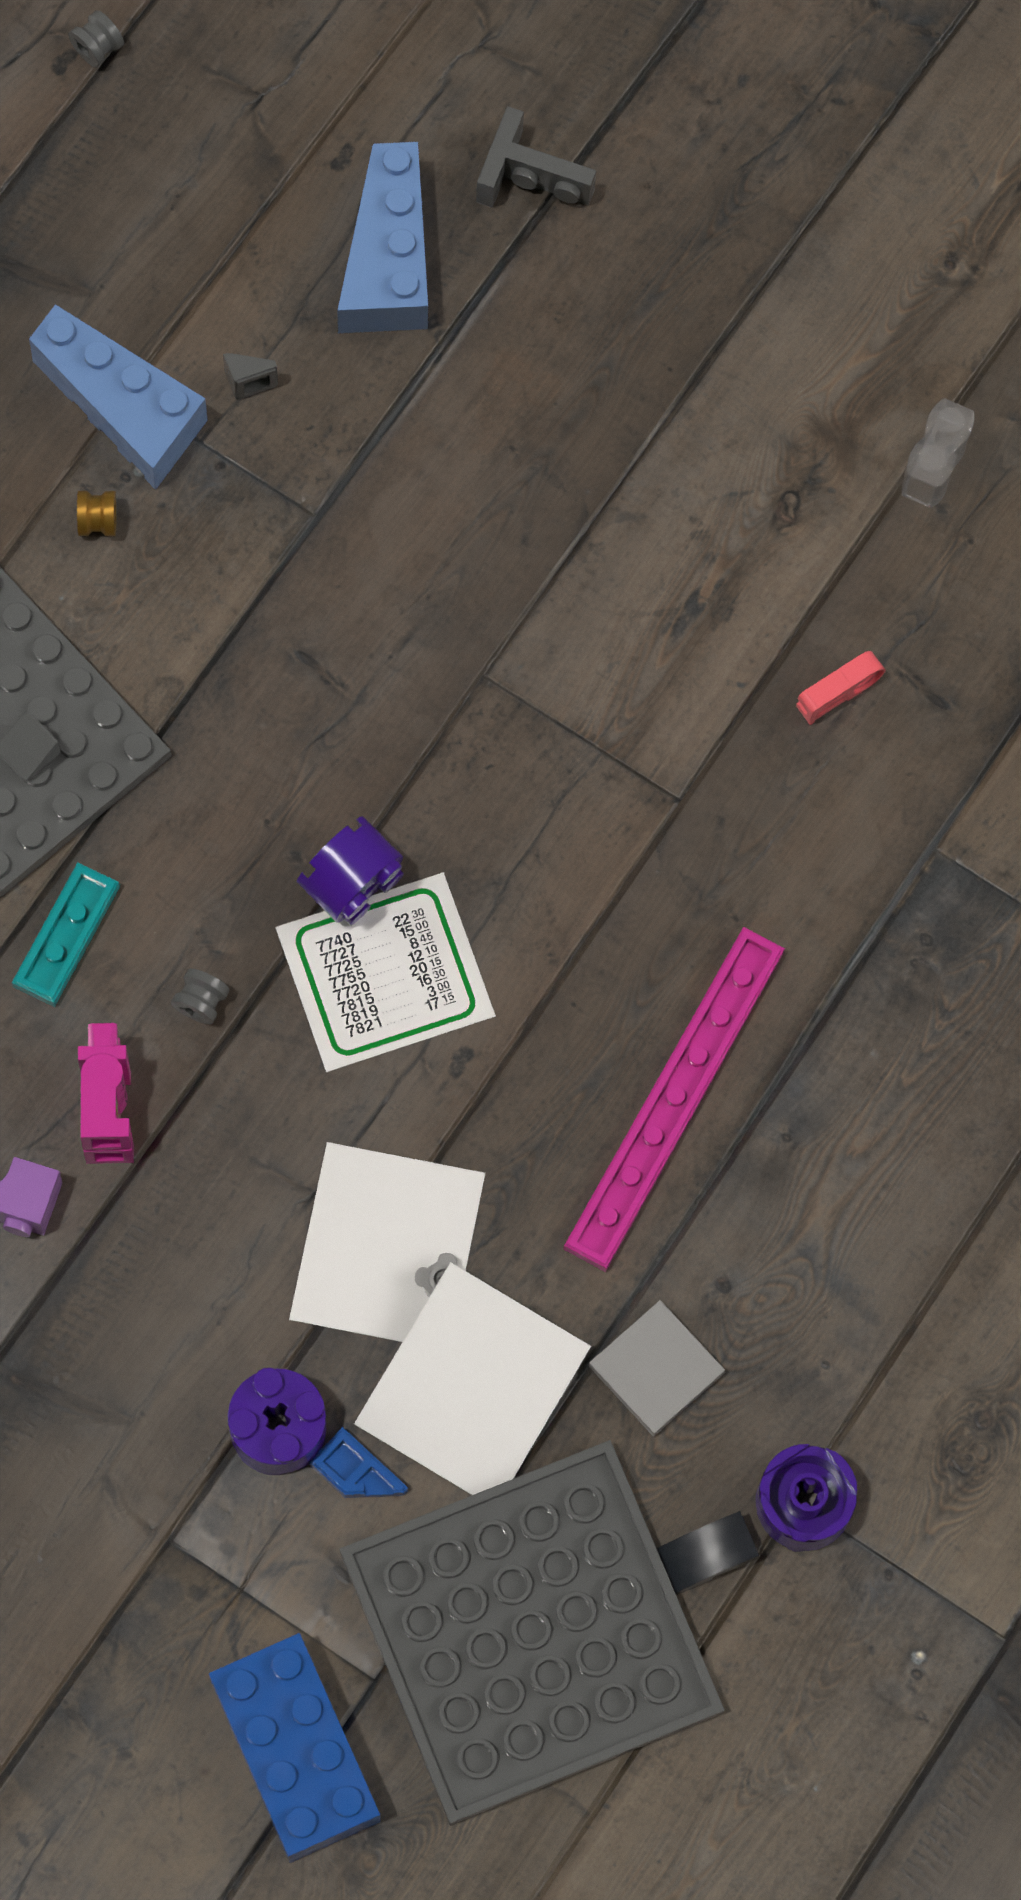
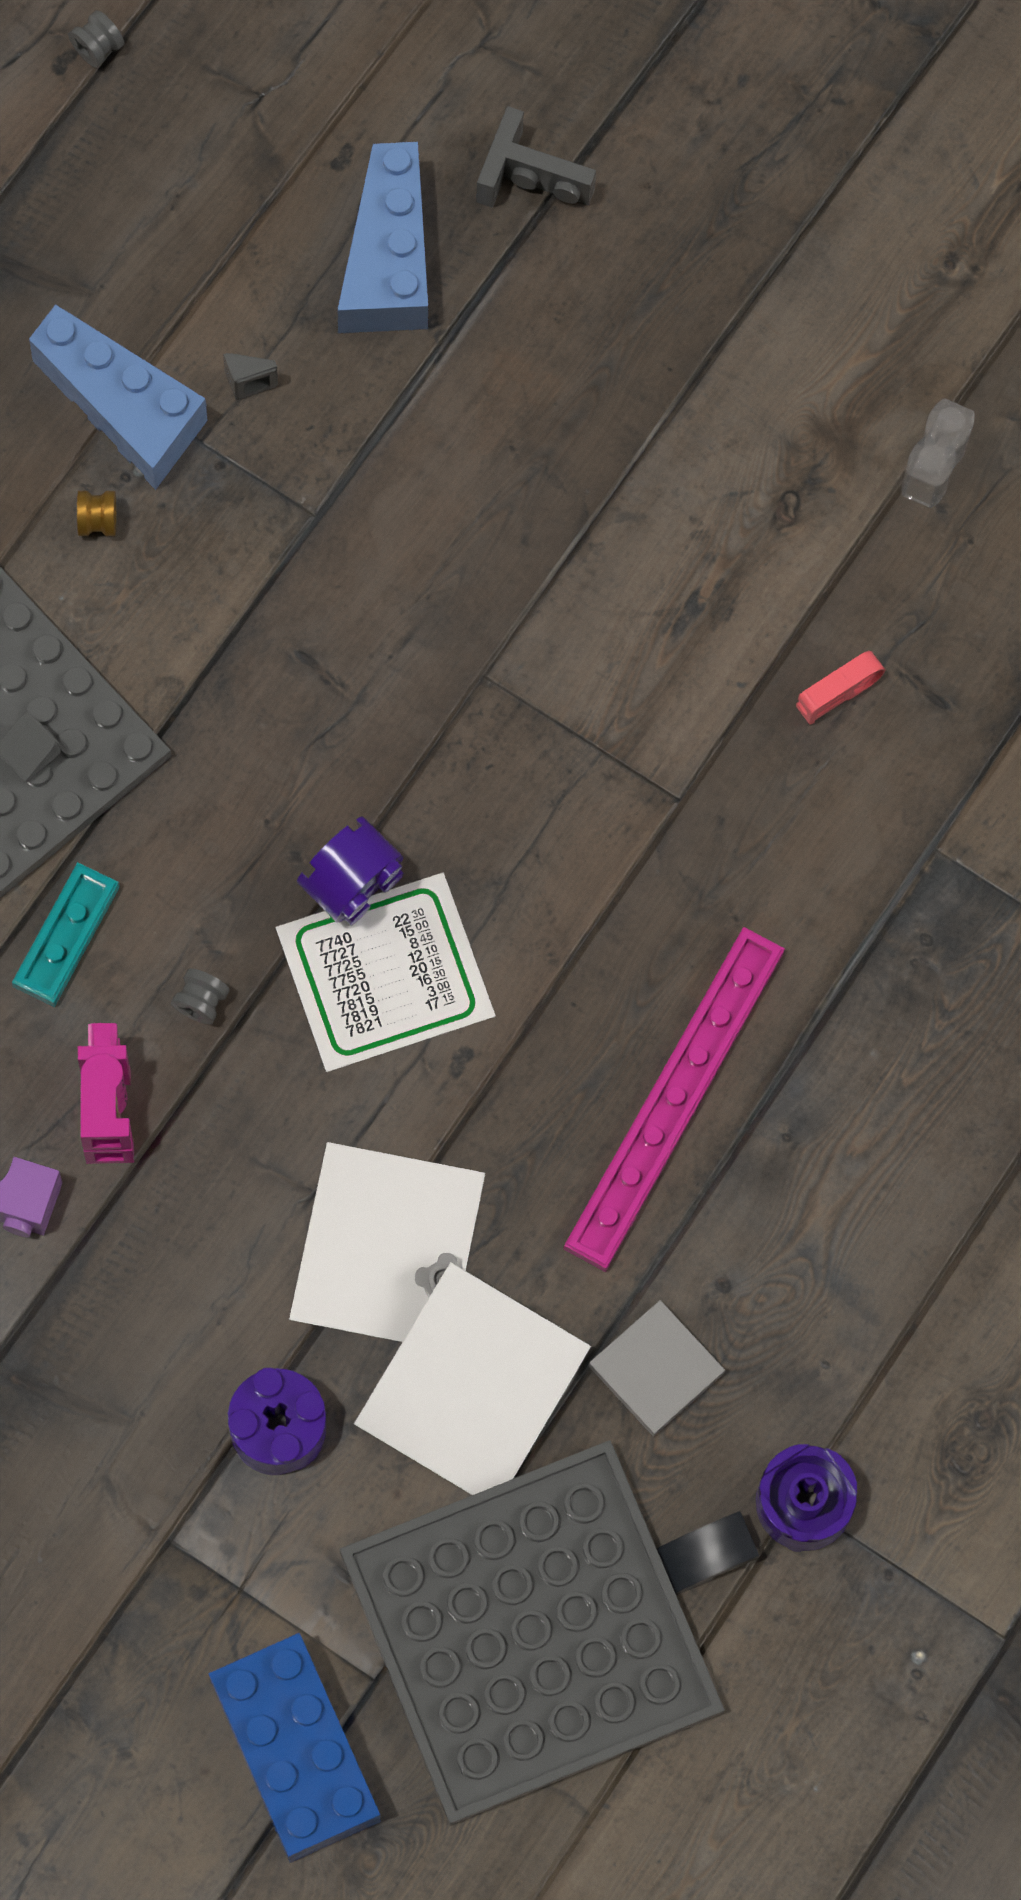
blue tile [309,1427,408,1498] -> none

